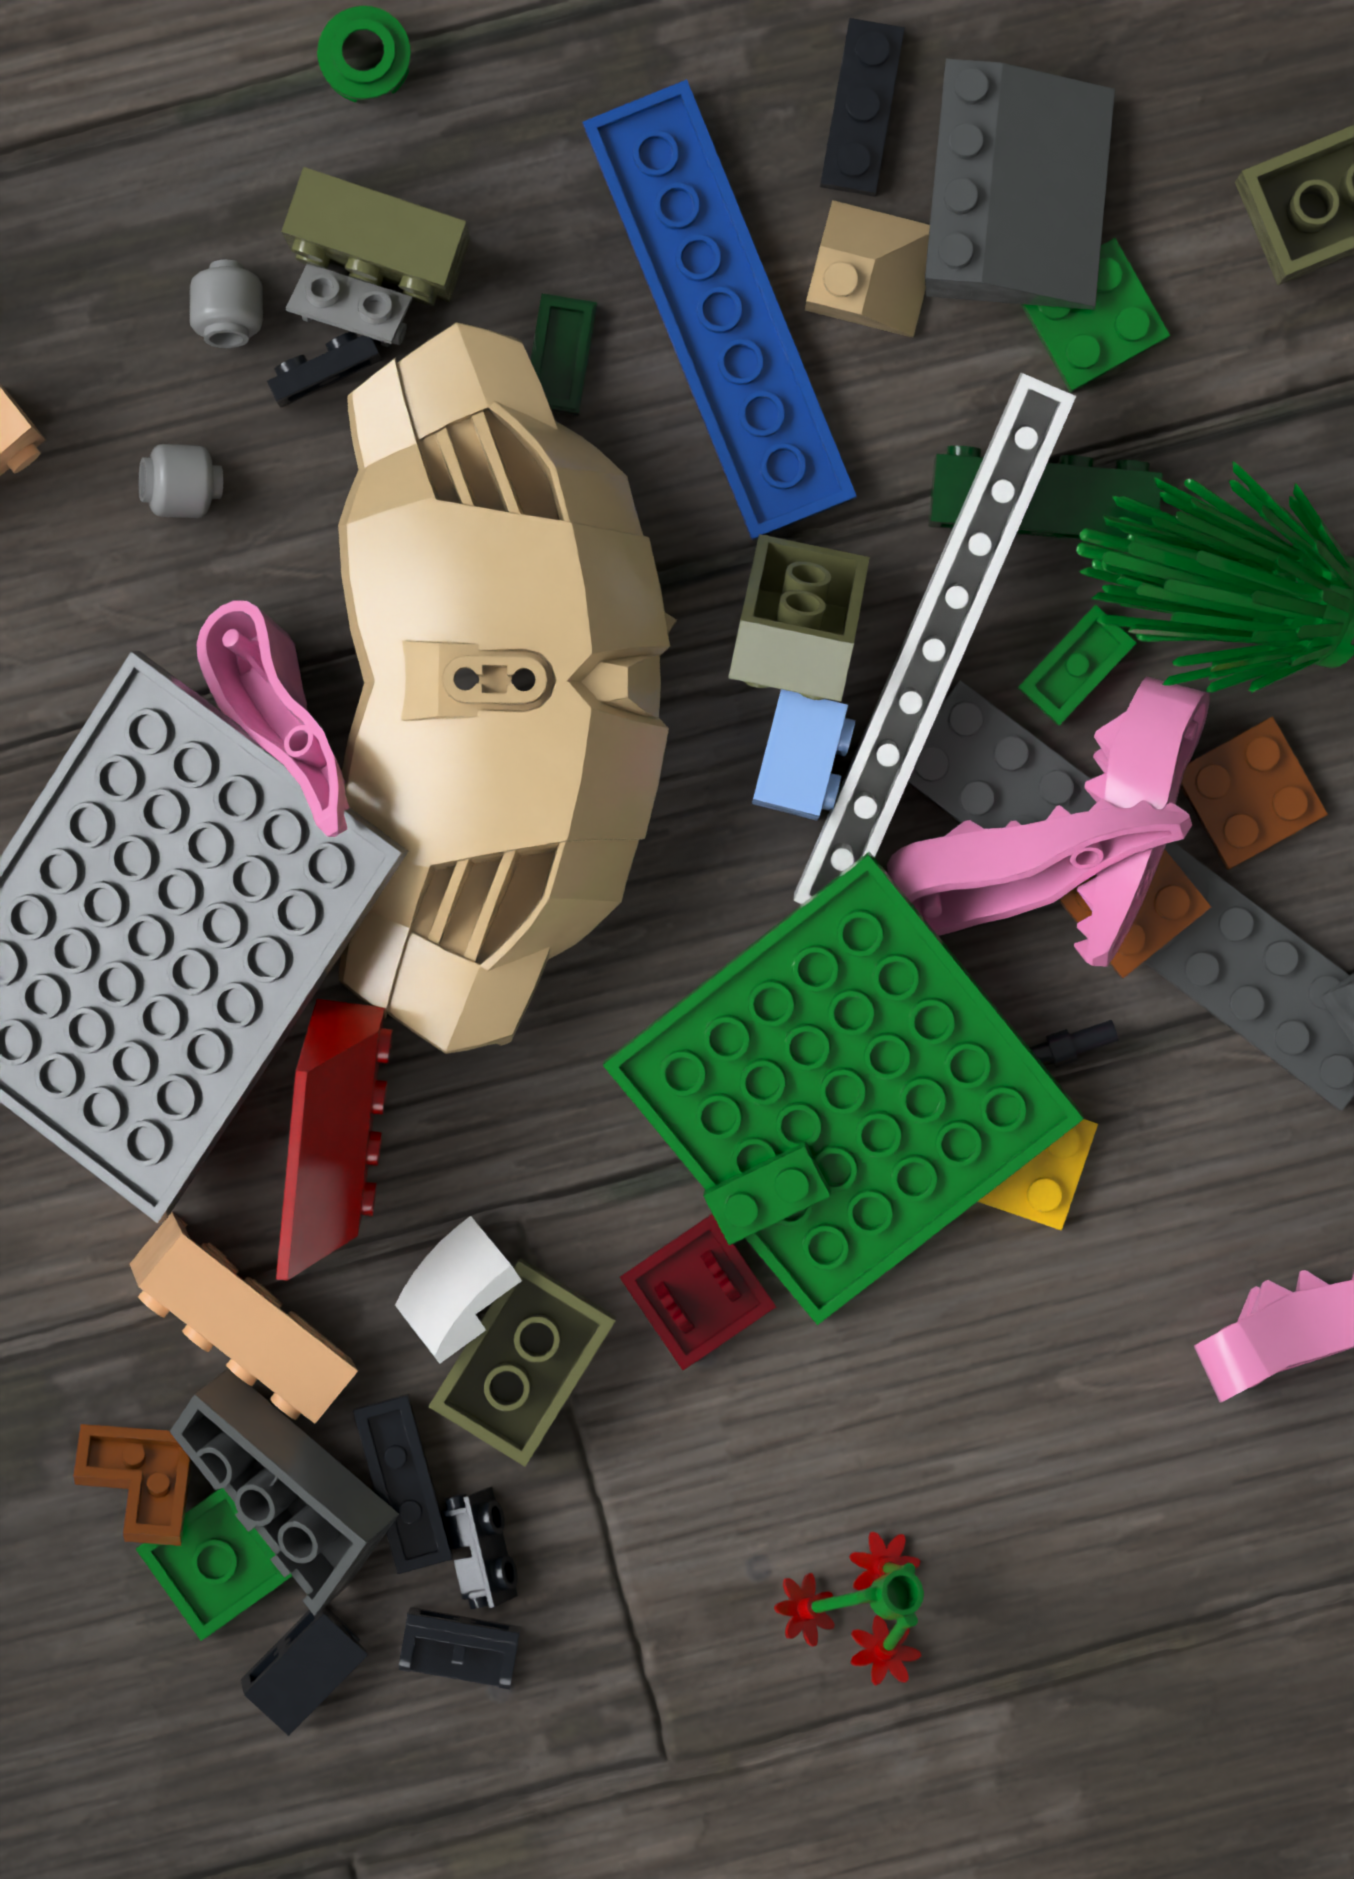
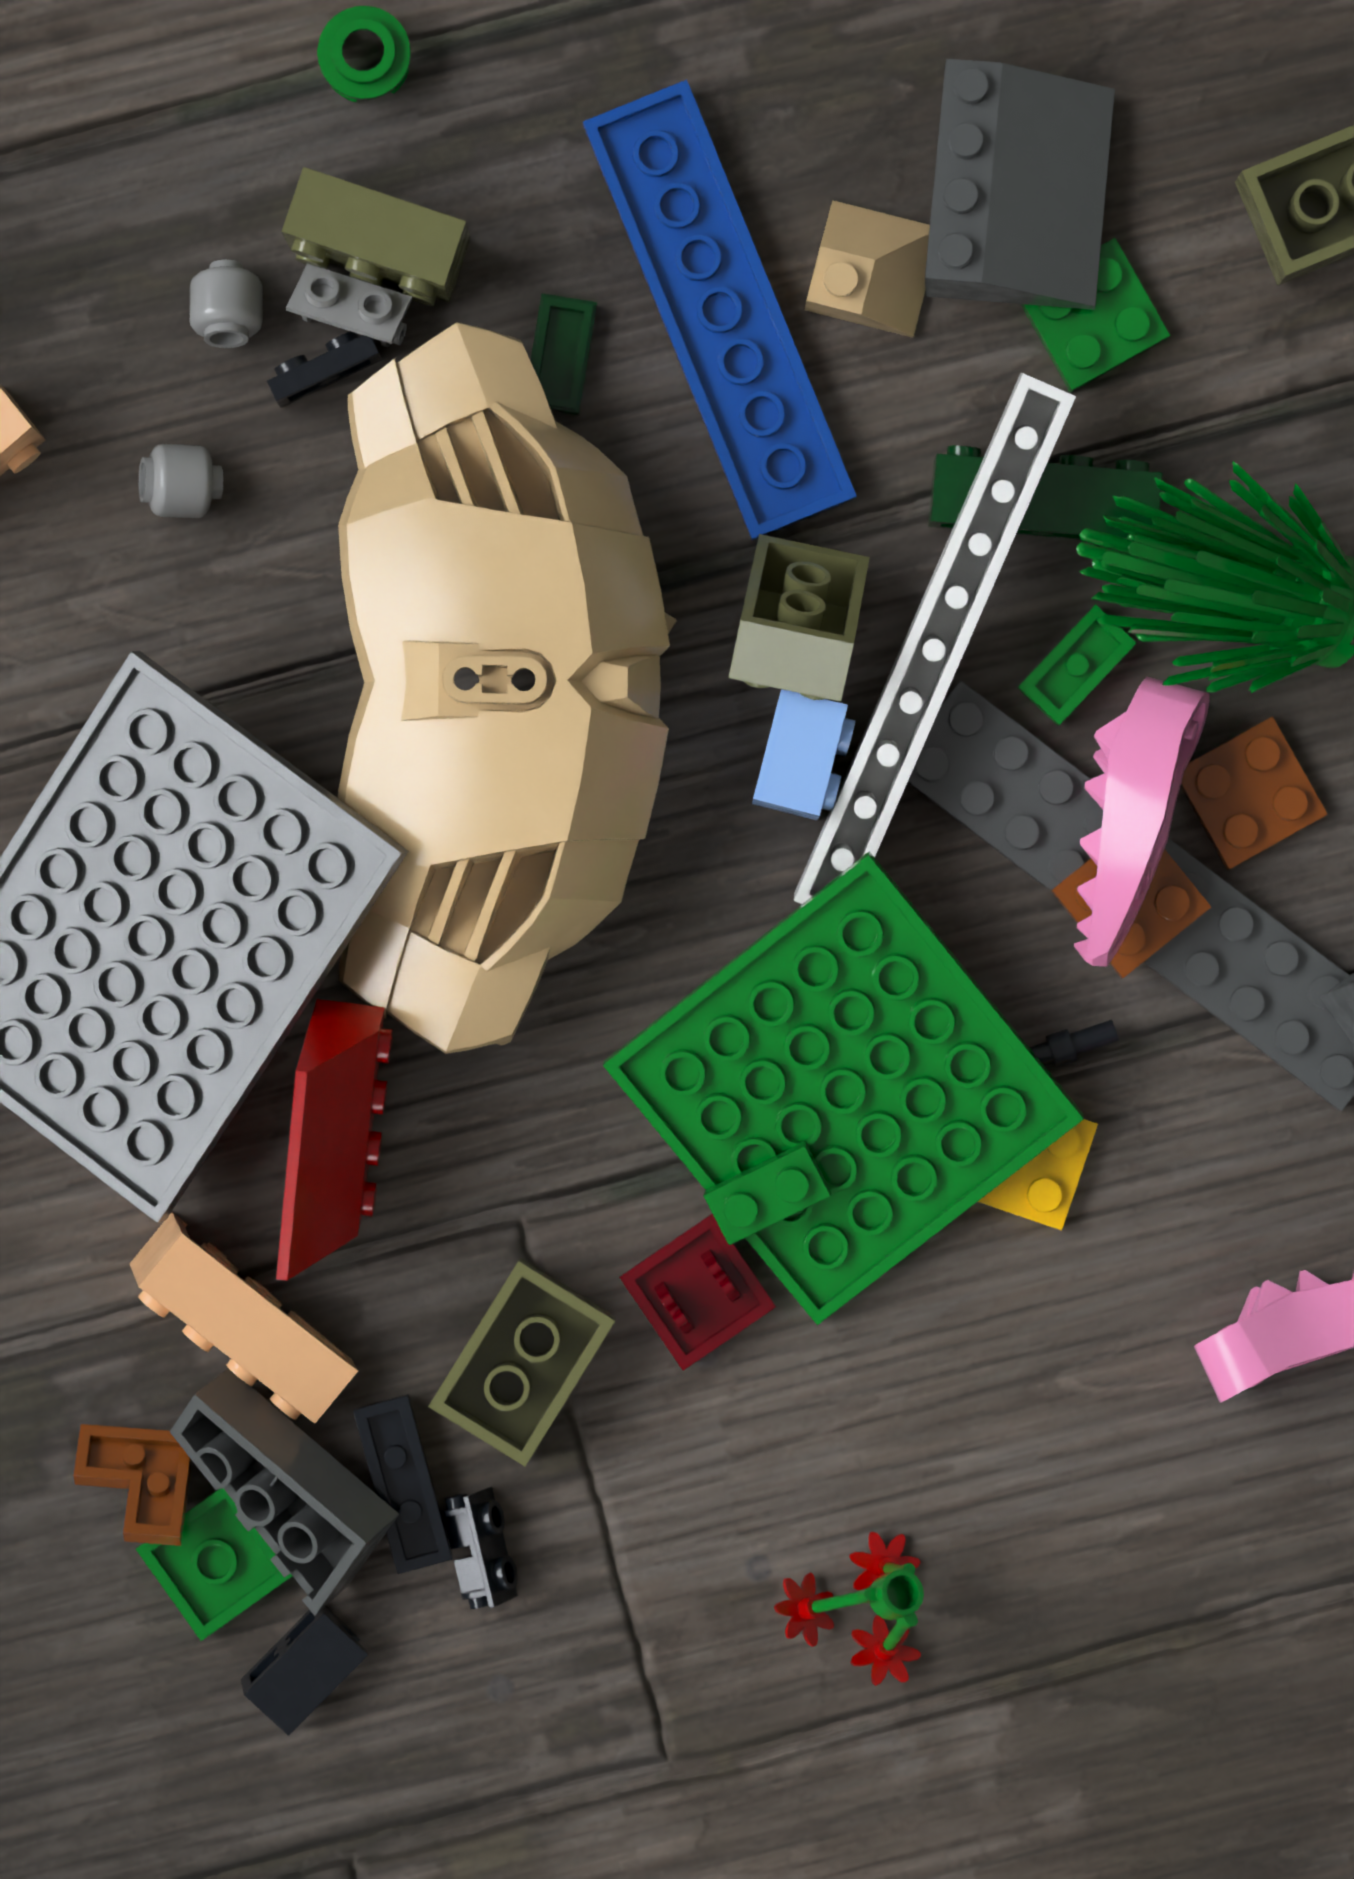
bright pink animal [196,601,349,837] -> none
white slope [395,1216,522,1364] -> none
black hinge [398,1607,521,1690] -> none
black plate [820,18,905,197] -> none
bright pink animal [887,799,1192,936] -> none

